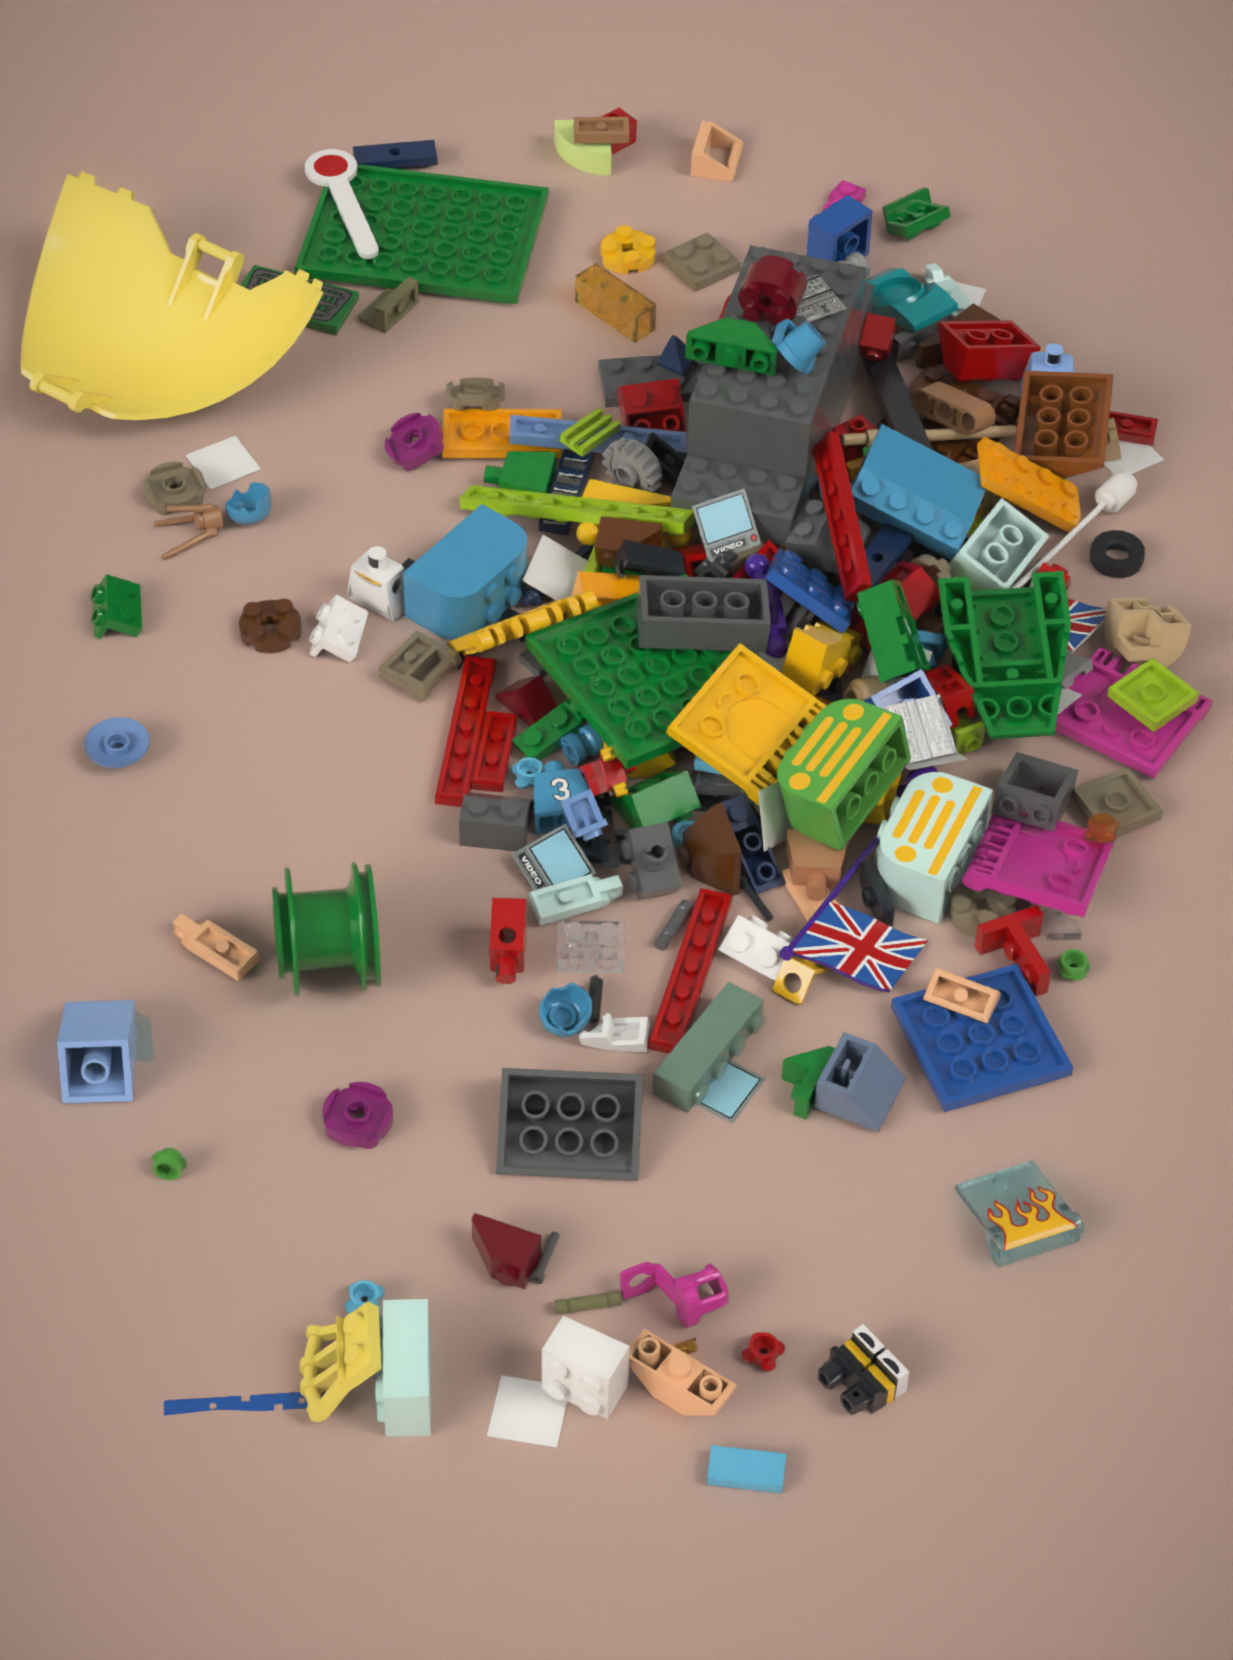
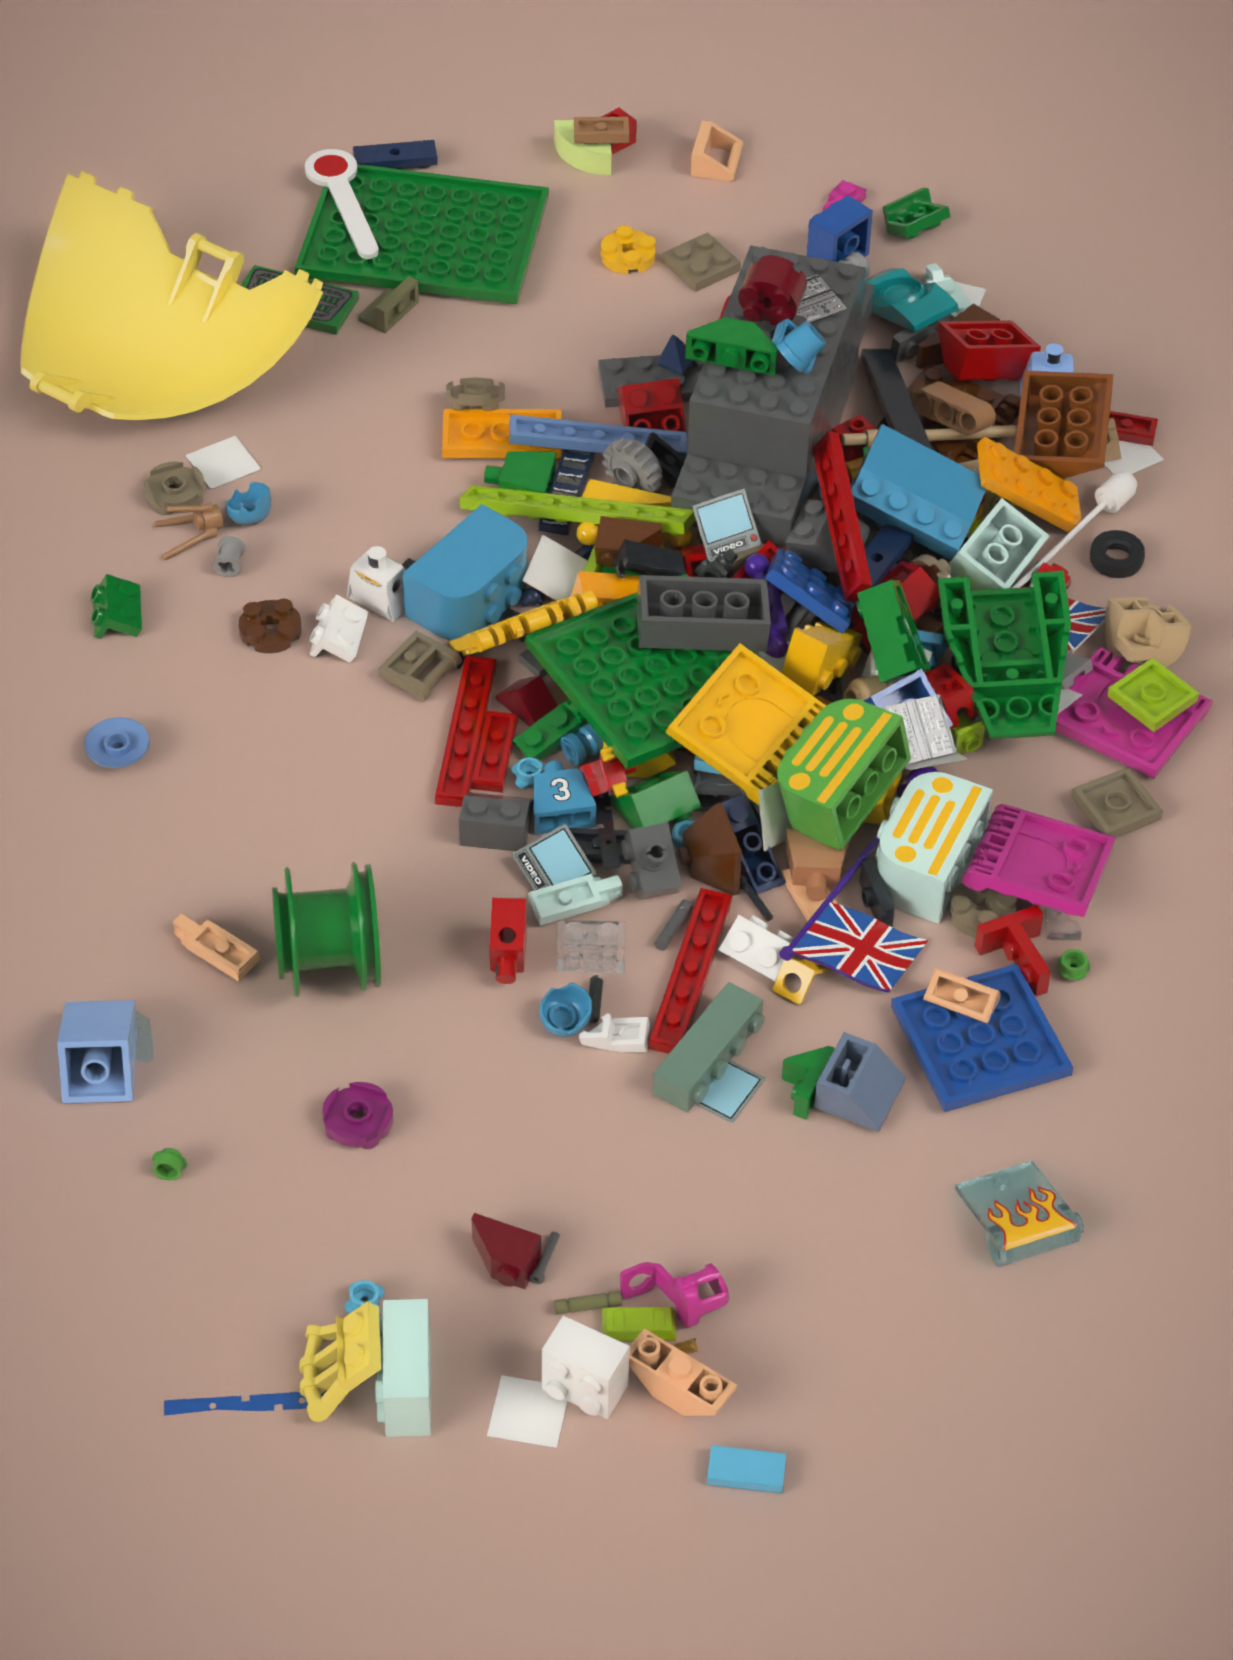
magenta plate [385,413,444,471] -> none
dark grey slope [496,1068,643,1181] -> none
lime tile [559,407,621,457] -> none
medium blue bracket [559,789,608,841] -> none
clear yellow brick [575,263,656,343] -> none
red plate [742,1332,785,1372] -> none
black hips [818,1324,910,1415] -> none
red brick [859,313,896,362] -> none
dark grey window [991,752,1079,832] -> none
clear orange plate [1084,813,1120,843] -> none
none -> light grey bush [213,536,245,577]
none -> lime tile [602,1307,676,1342]

